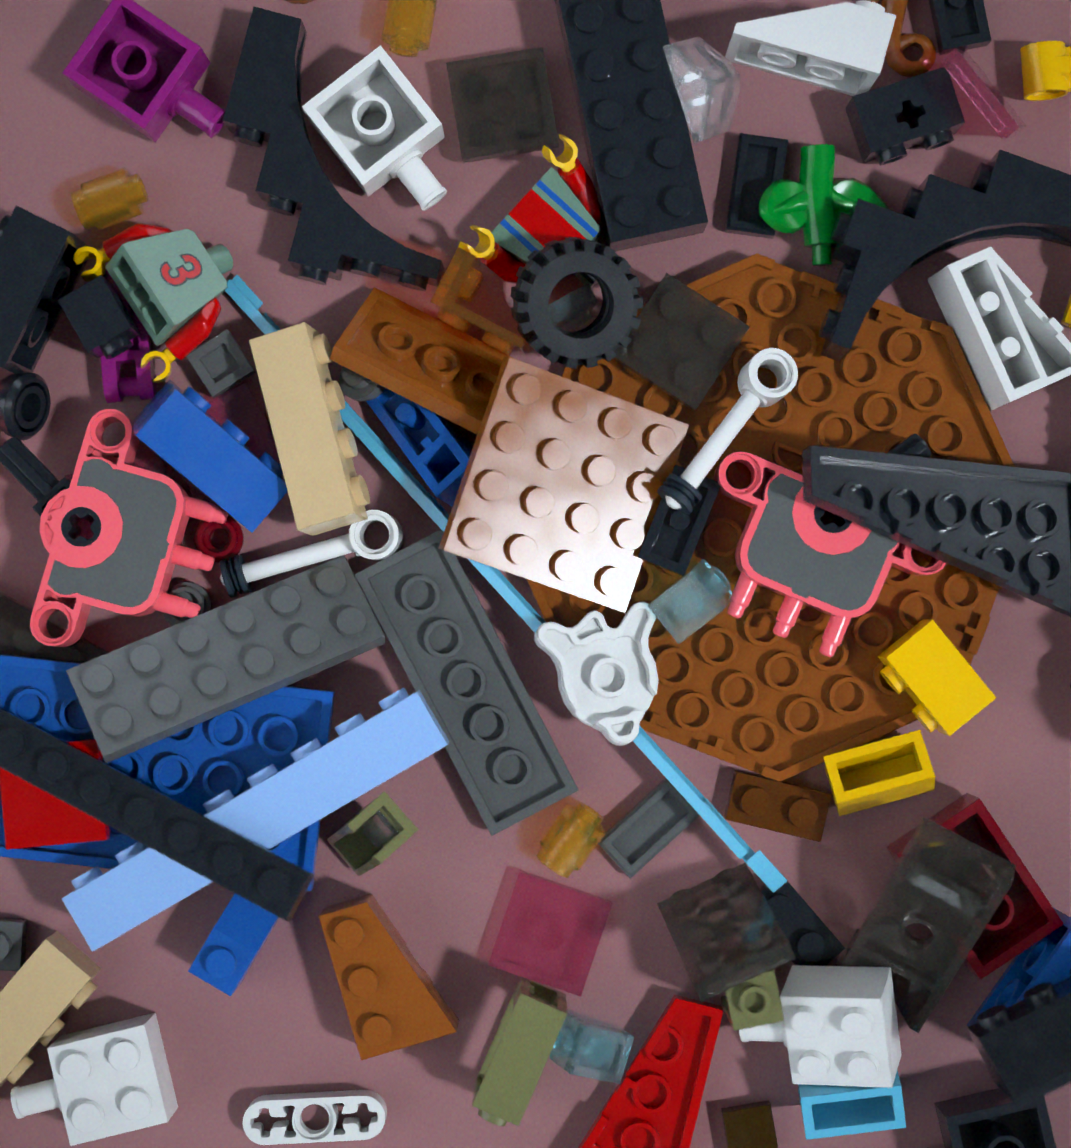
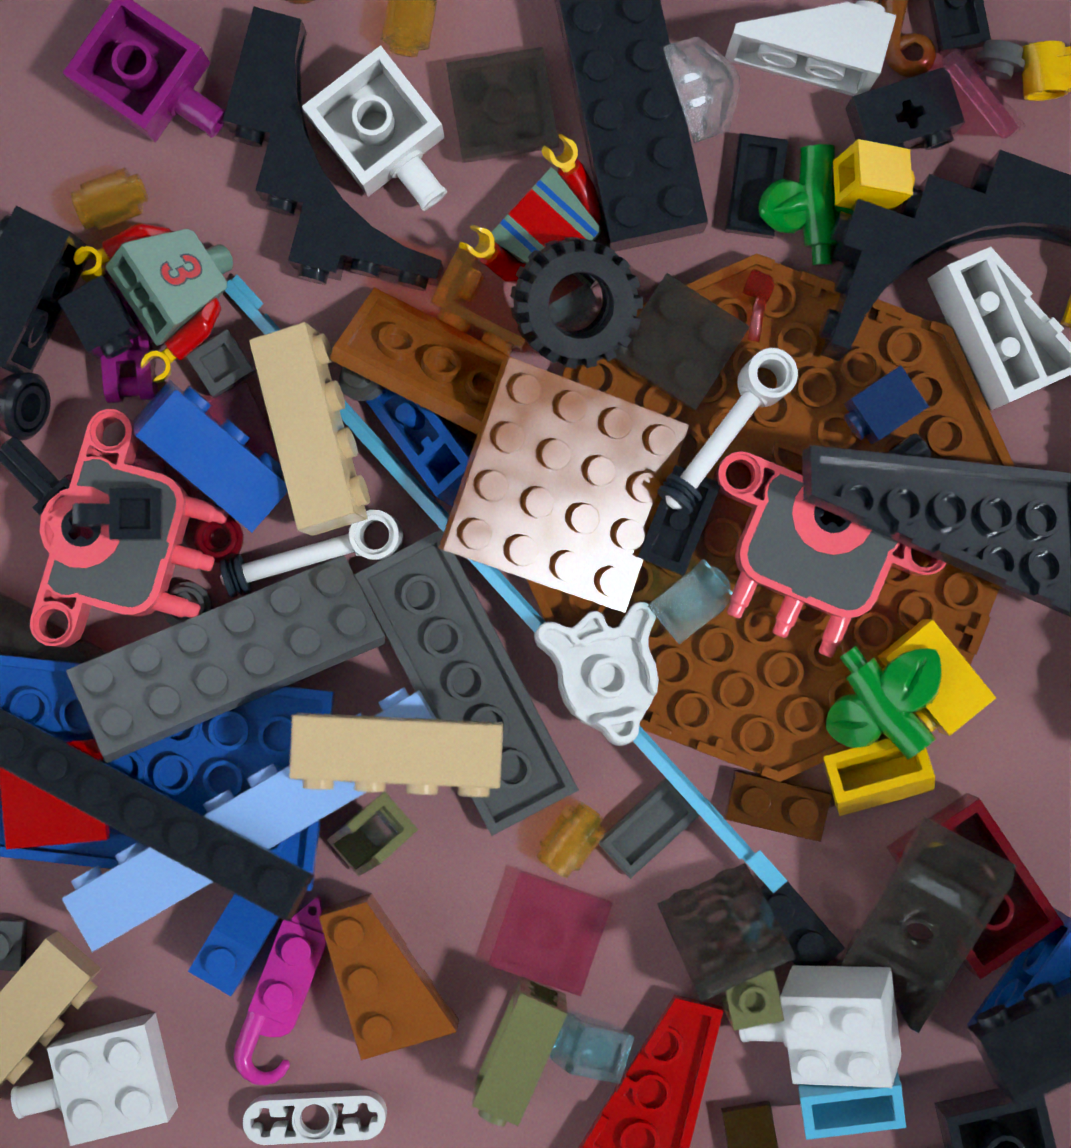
none -> black plate [73,488,163,541]
none -> dark pink plate [234,896,327,1086]
none -> tan brick [290,713,503,797]
none -> clear red hand [742,269,774,342]
none -> green plant [826,646,941,760]
none -> yellow brick [833,139,915,211]
none -> dark blue brick [844,365,929,444]
none -> dark grey plate [975,40,1026,80]

